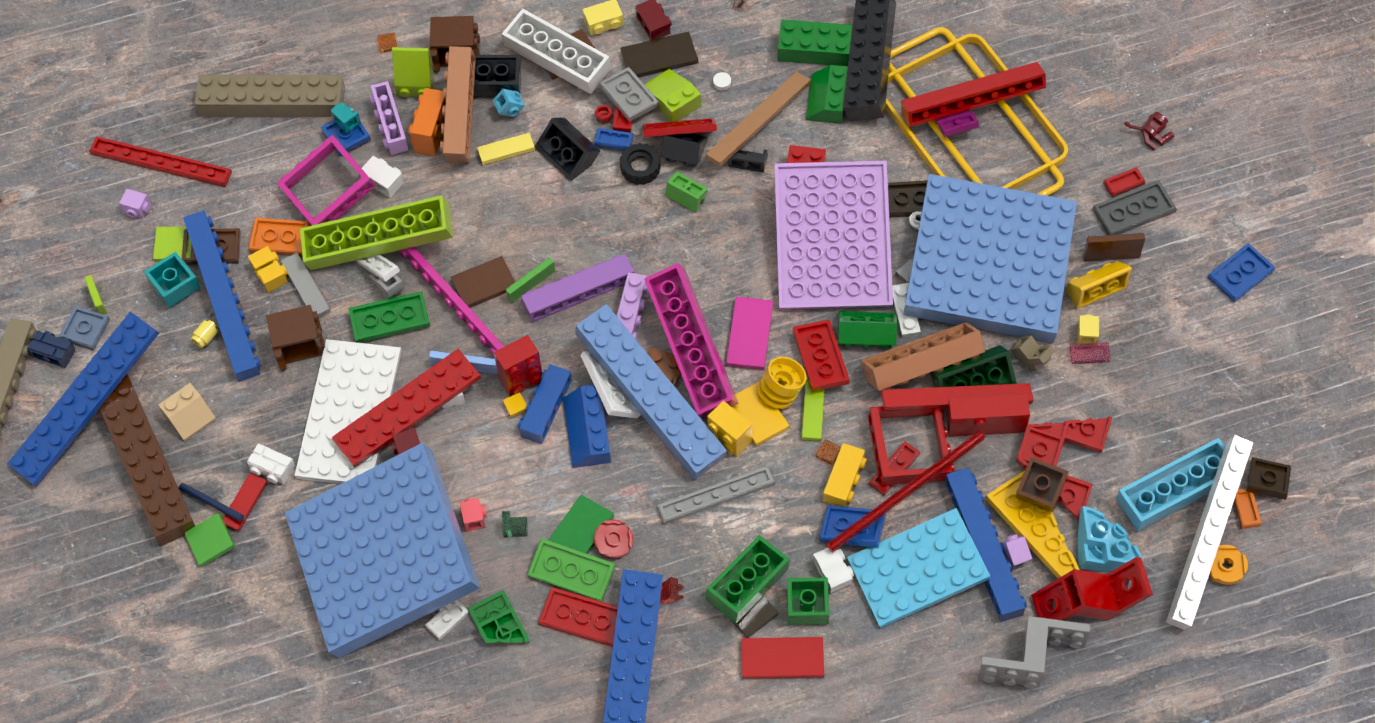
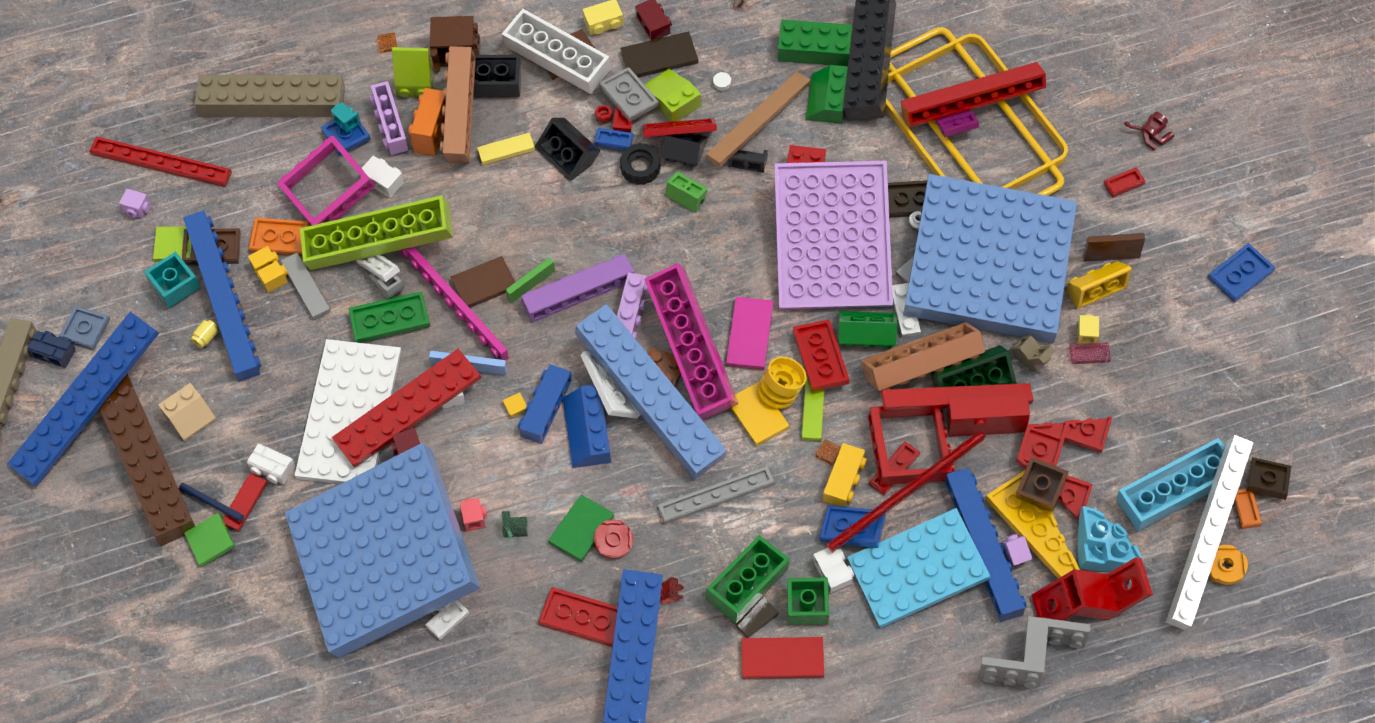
lime tile [84,275,107,314] -> none
reddish brown container [266,305,325,371] -> none
green slope [468,590,530,643] -> none
medium azure brick [492,89,525,117] -> none
red brick [494,335,542,396] -> none
bright green tile [527,538,616,602] -> none
yellow brick [707,401,752,457] -> none
dark grey tile [1093,180,1177,235] -> none

